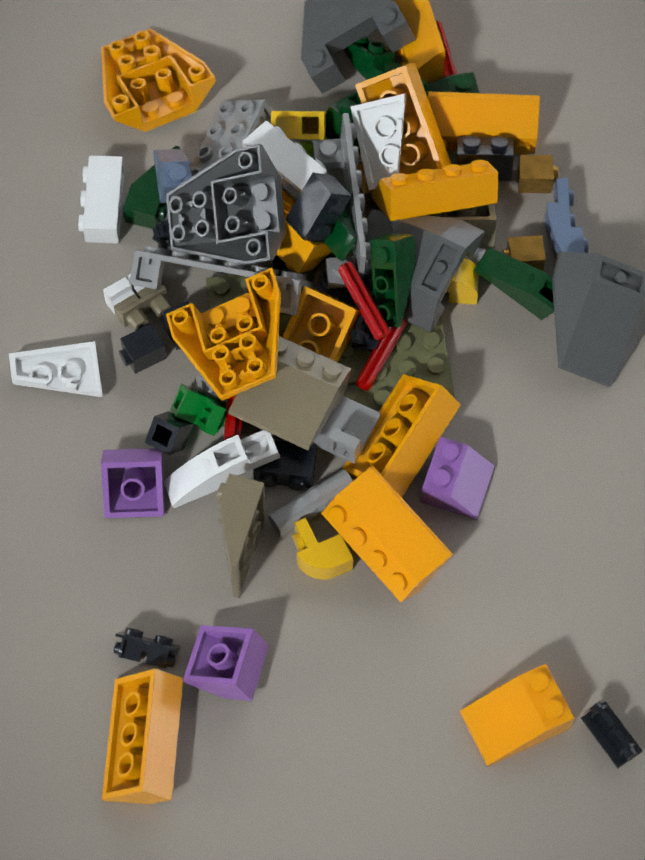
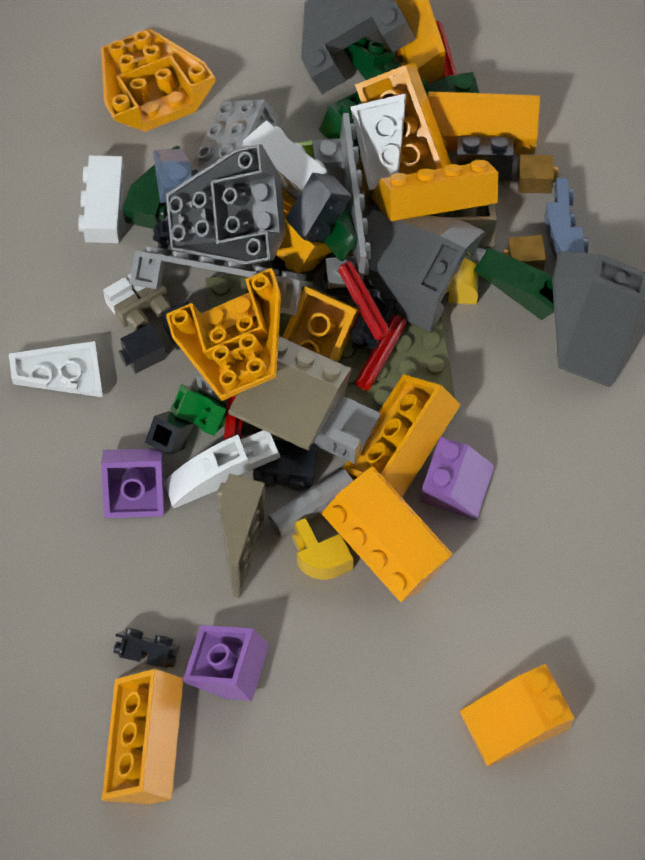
yellow brick [271,111,326,140] -> none
dark green slope [370,233,416,328] -> none
black hinge [581,701,643,769] -> none

